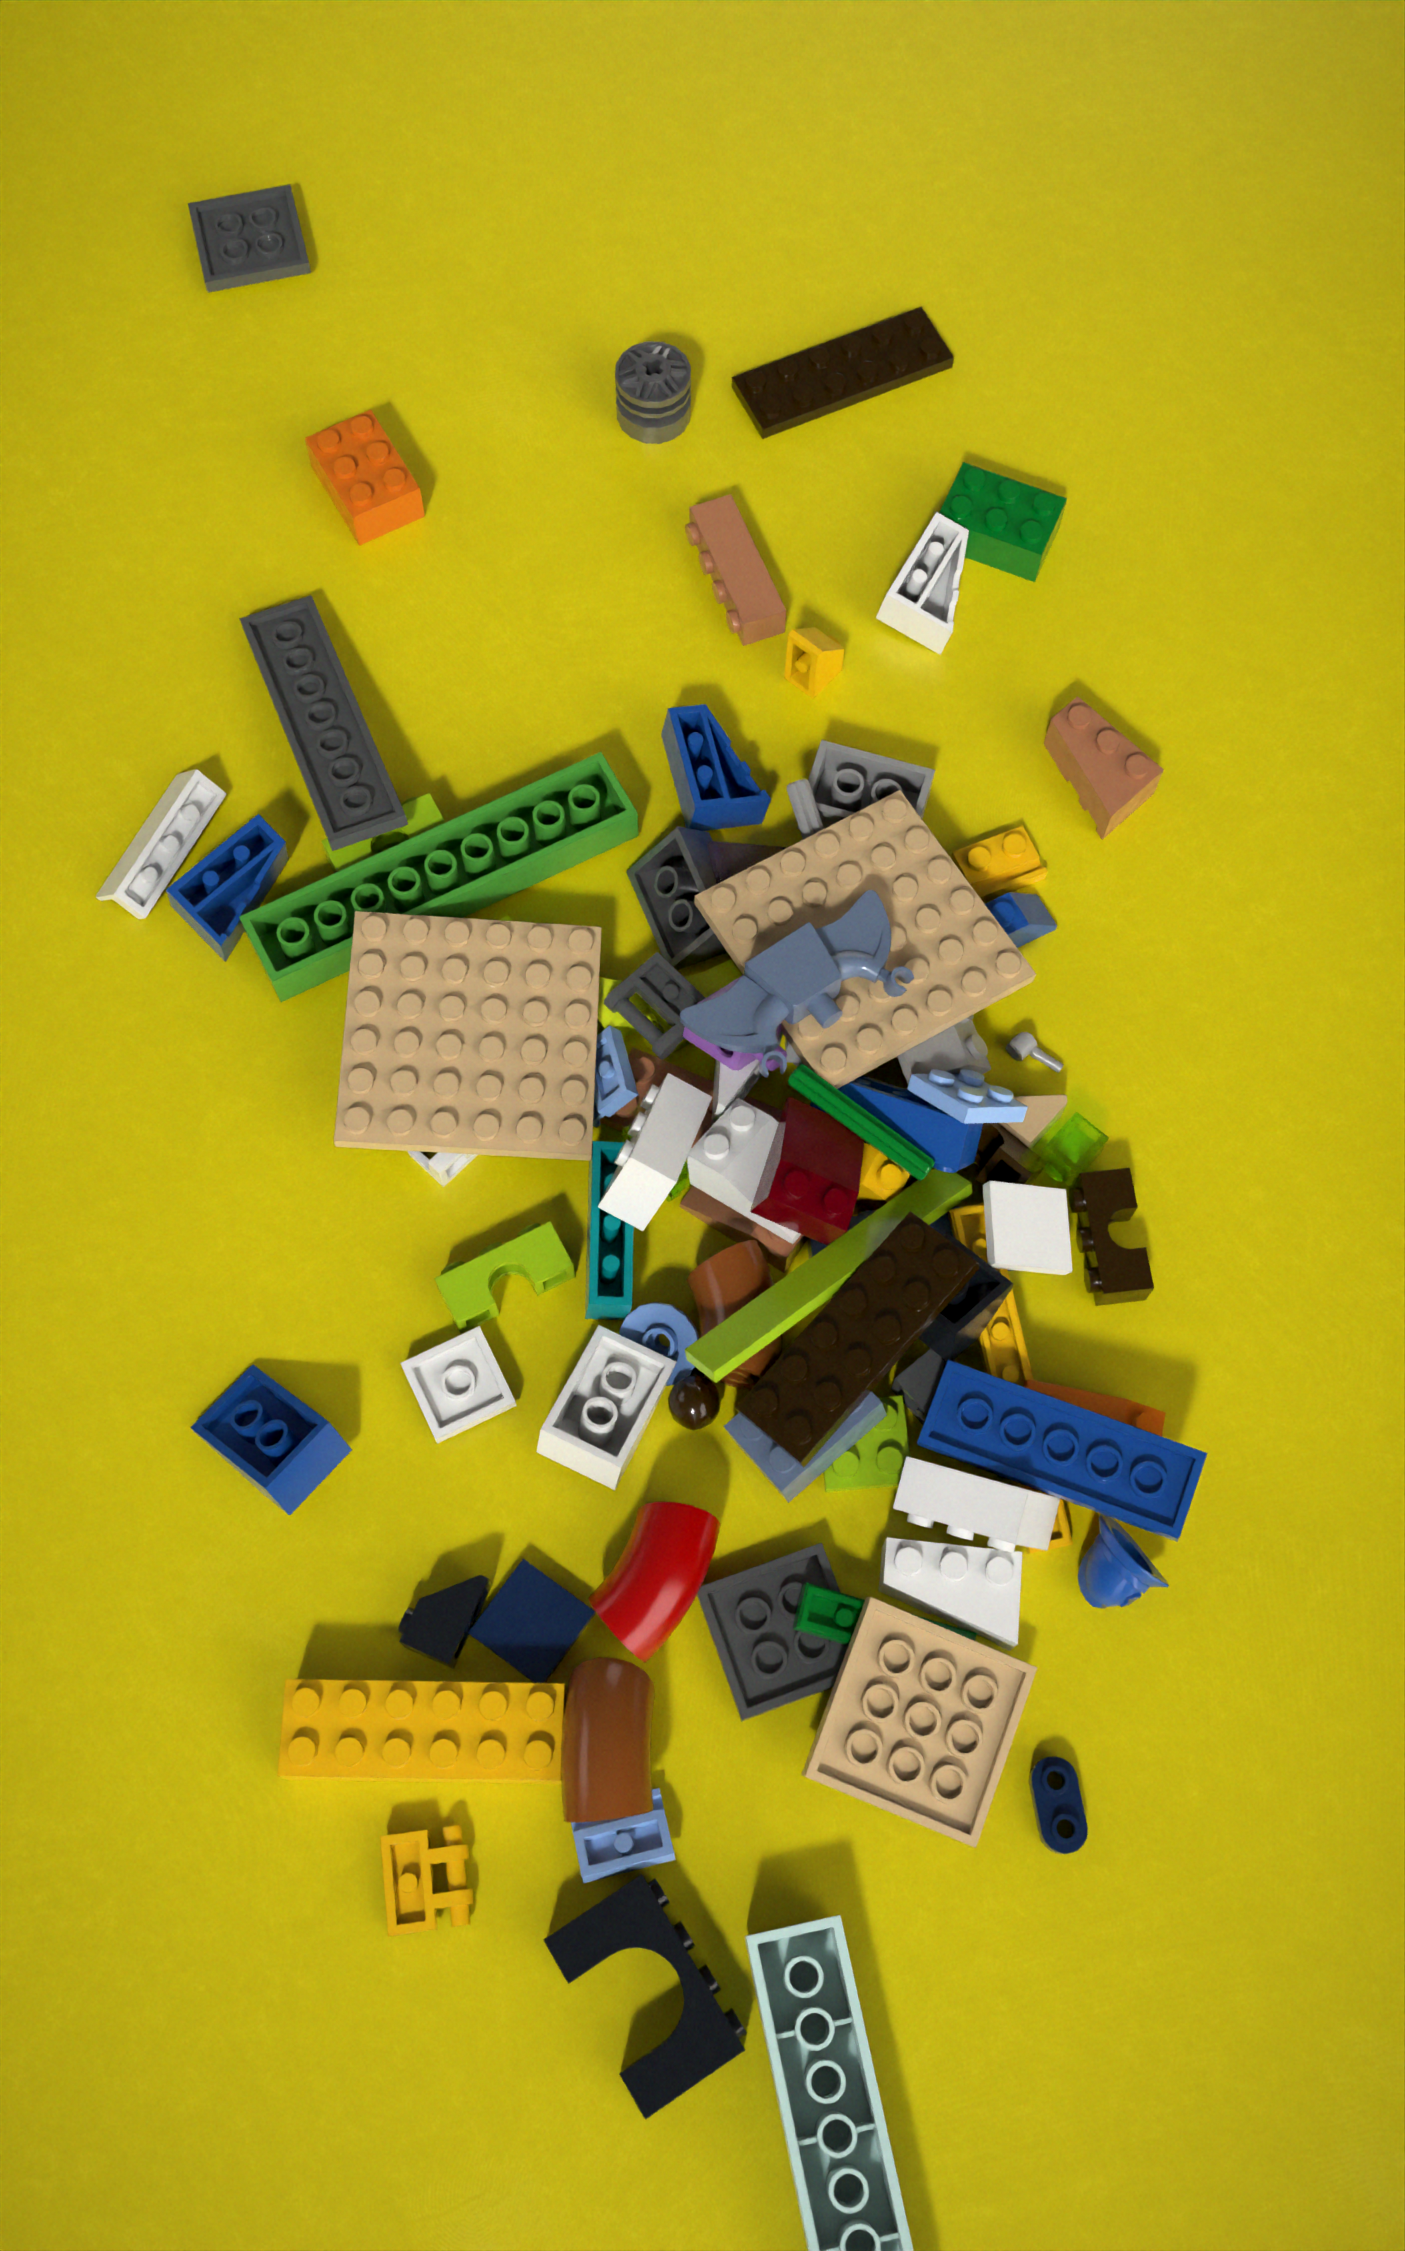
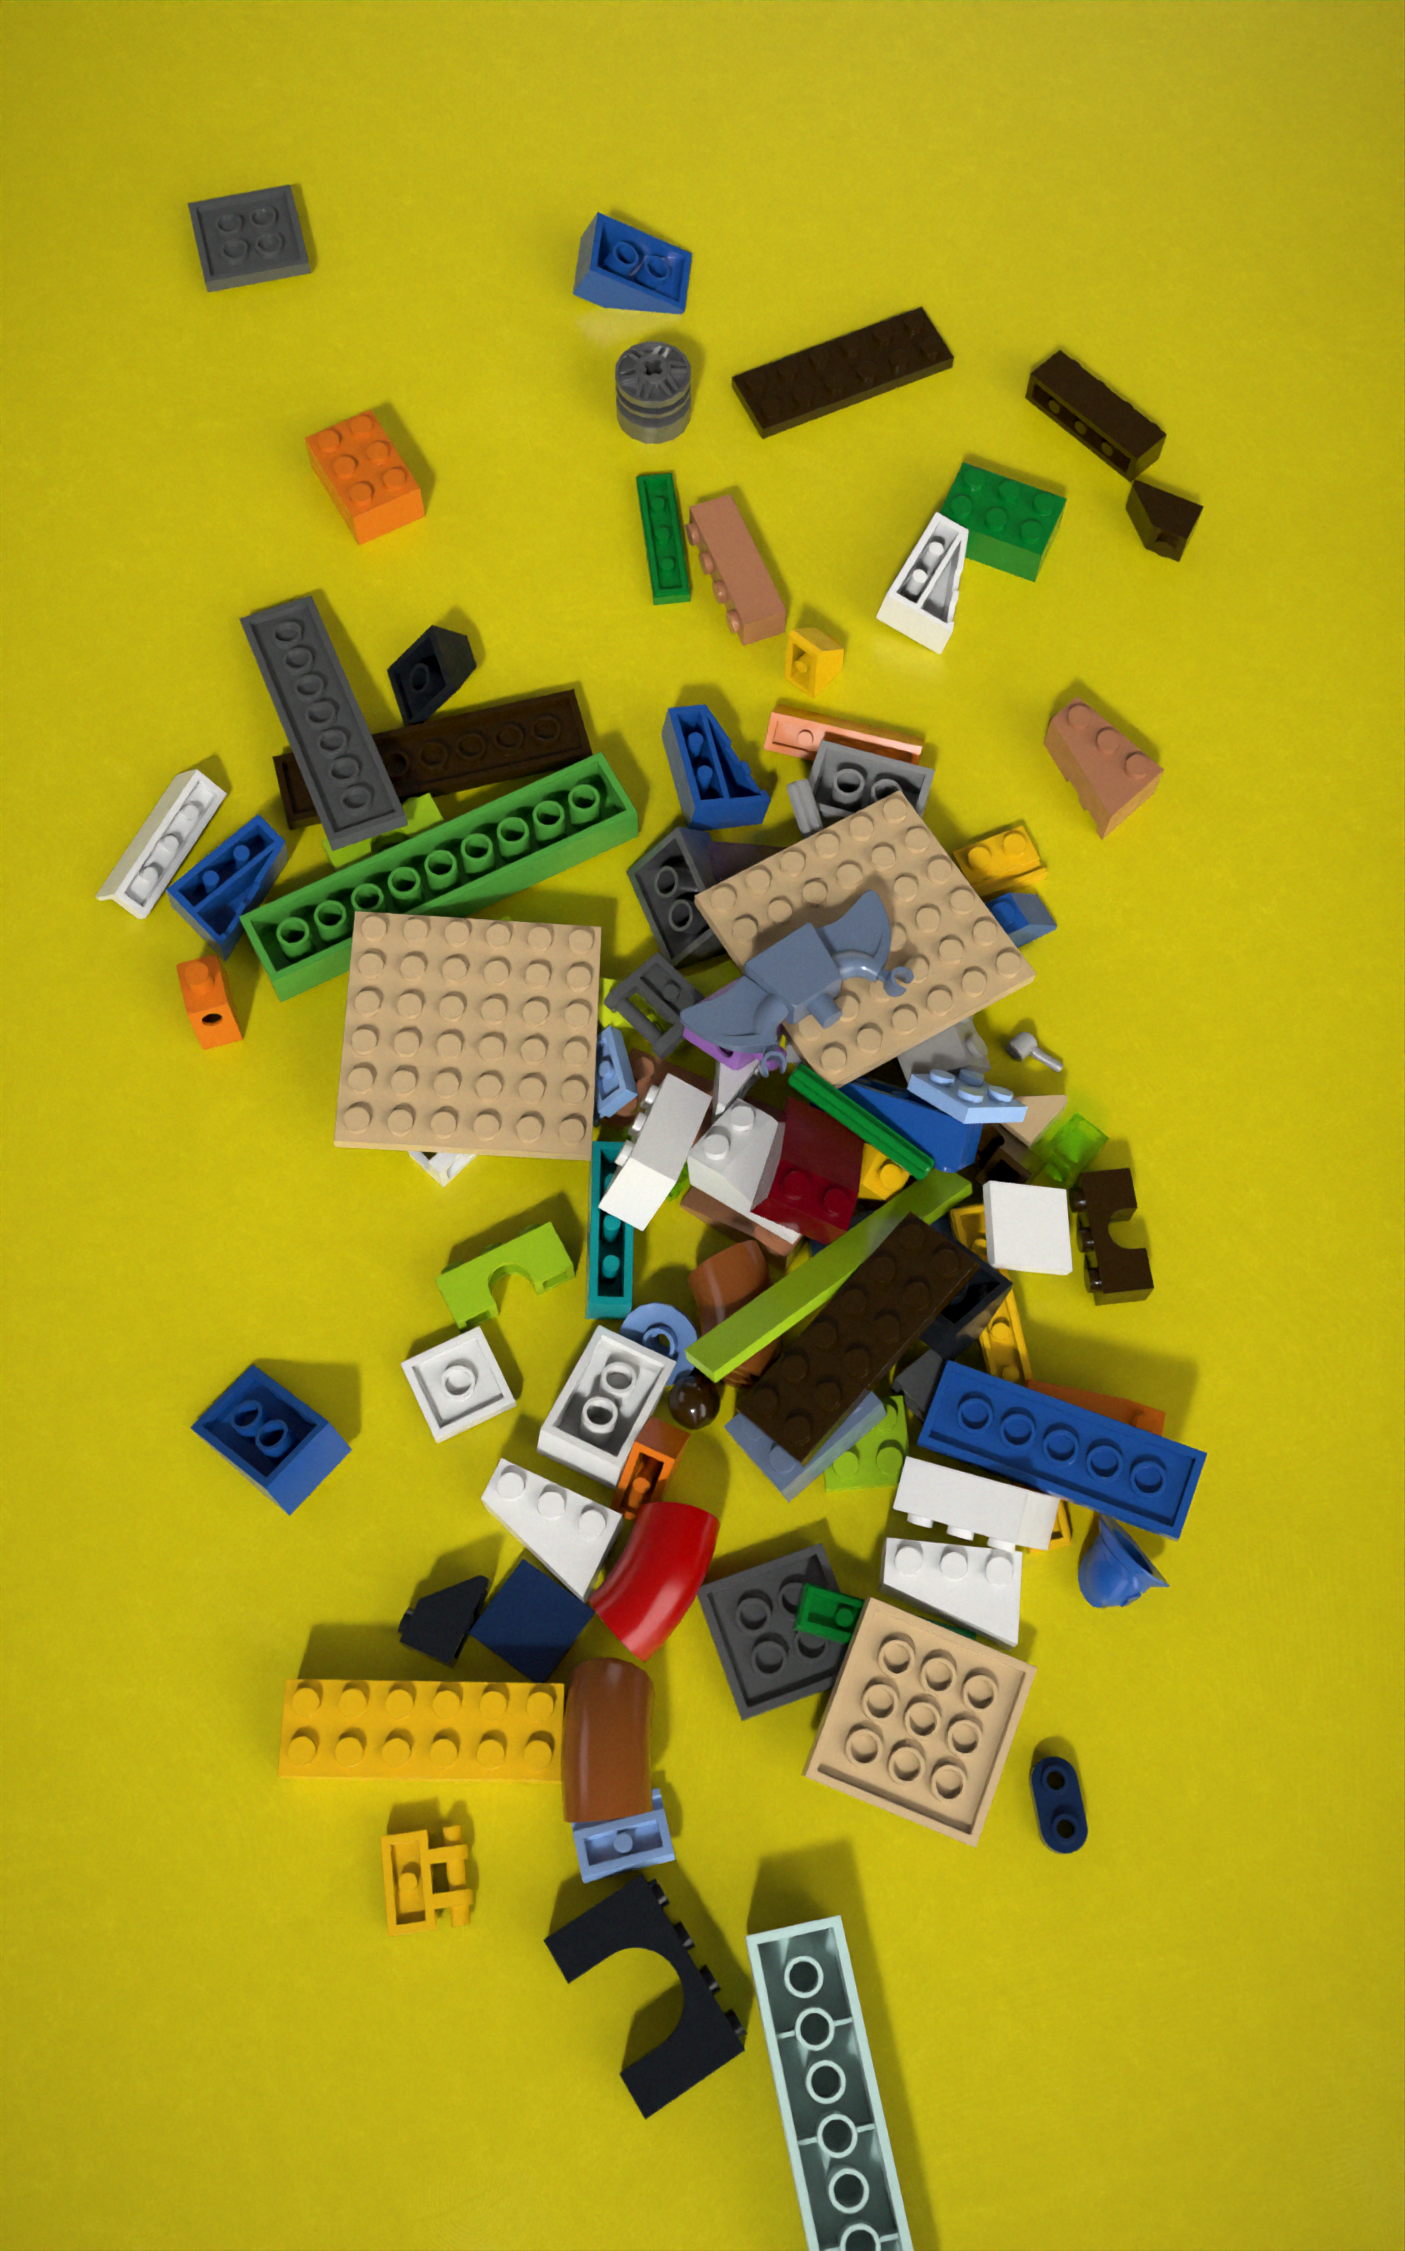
none -> orange torso [176,955,243,1050]
none -> dark brown plate [273,689,593,830]
none -> black slope [387,625,477,727]
none -> white wedge [481,1458,624,1604]
none -> blue slope [573,212,692,315]
none -> orange slope [609,1416,691,1522]
none -> green tile [636,473,690,606]
none -> orange panel [764,704,925,765]
none -> dark brown brick [1025,350,1167,482]
none -> dark brown slope [1125,479,1204,562]

